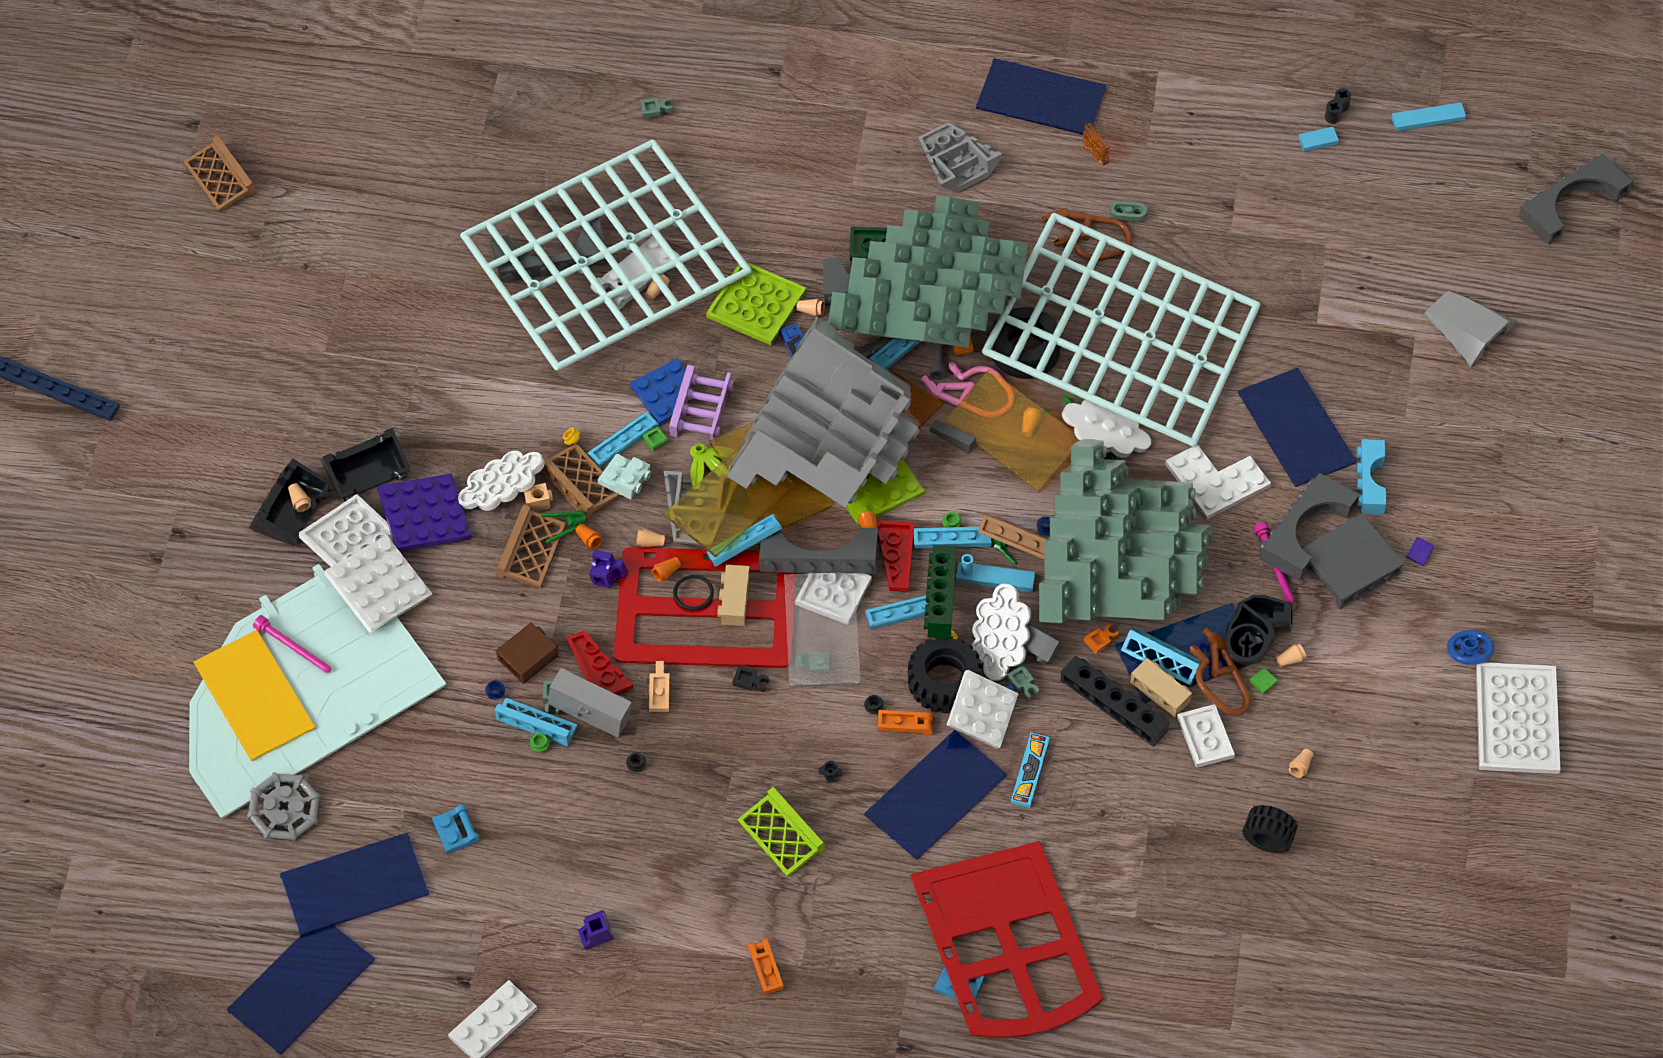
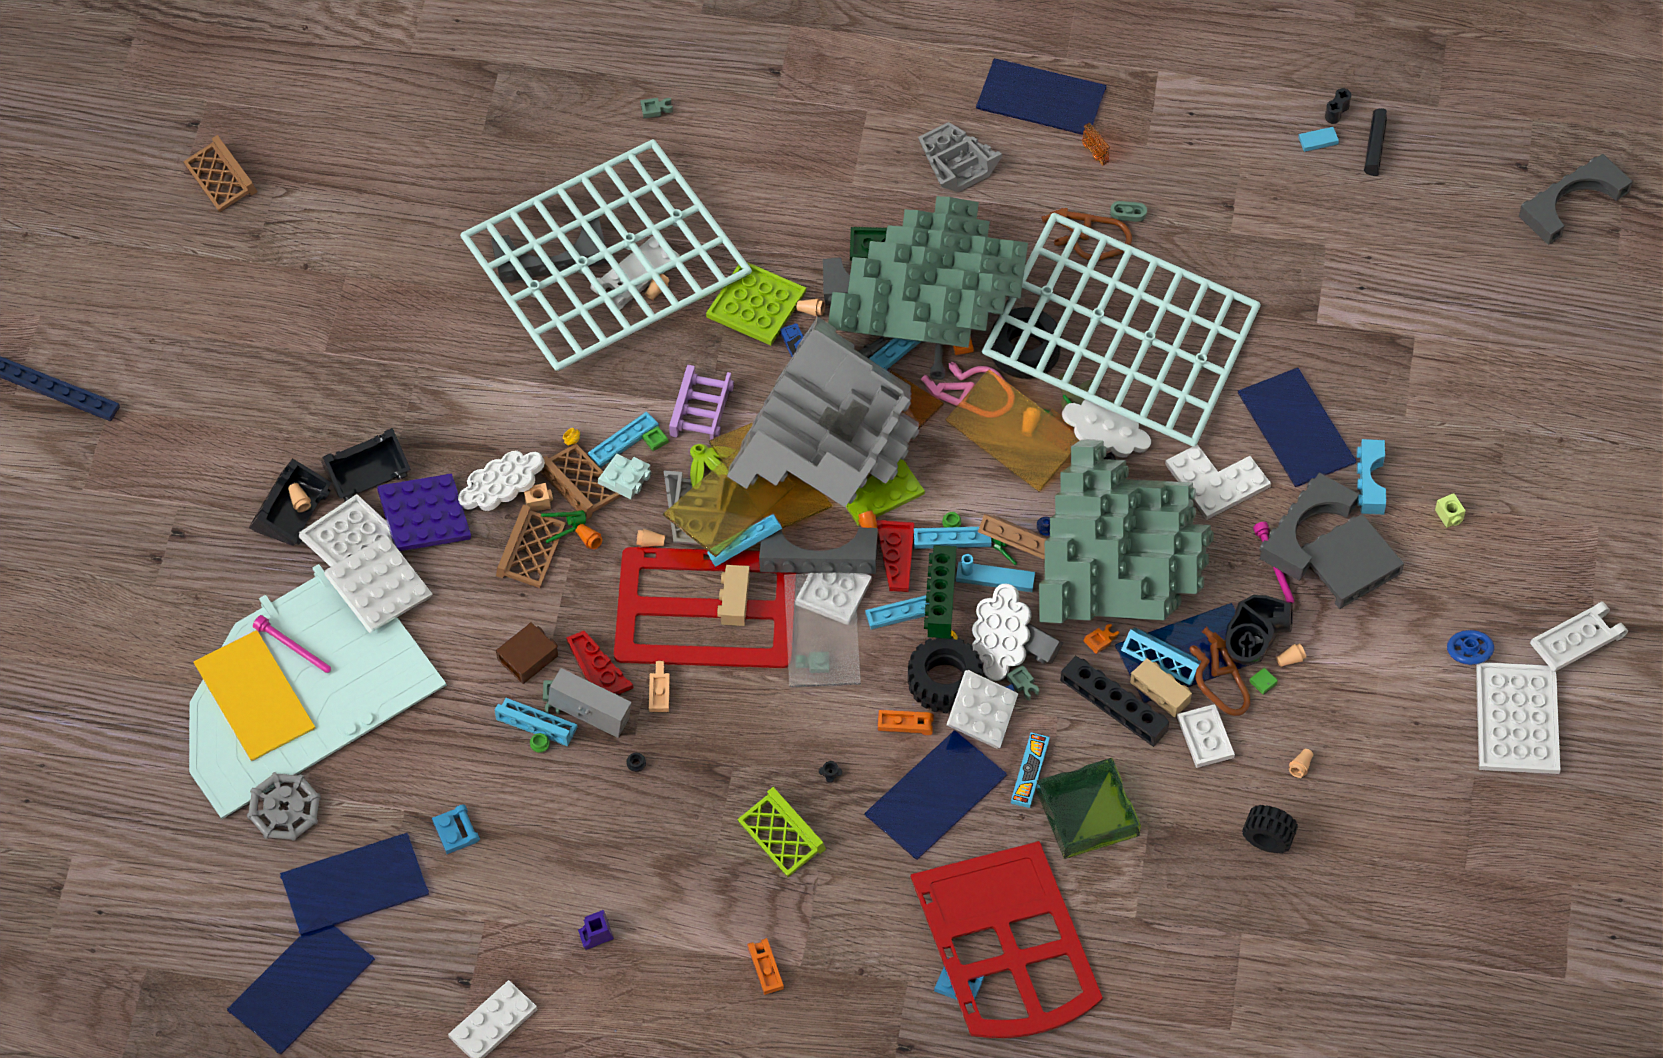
clear blue plate [485,680,505,700] -> none
dark purple brick [589,550,628,588] -> none
blue plate [630,358,686,426] -> none
orange cone [652,557,681,582] -> none
black tyre [673,575,714,610] -> none
black plate [732,666,769,692] -> none
black plate [864,695,884,714] -> none
dark grey piece [930,419,976,453] -> none
medium azure tile [1391,103,1466,131] -> none
dark purple slope [1406,537,1434,566] -> none
light grey wedge [1424,291,1518,368] -> none
none -> clear smoke plate [818,399,870,442]
none -> clear green tile [1036,758,1141,859]
none -> black brick [1364,108,1387,176]
none -> yellowish green brick [1435,493,1466,528]
none -> white hinge [1530,602,1628,672]

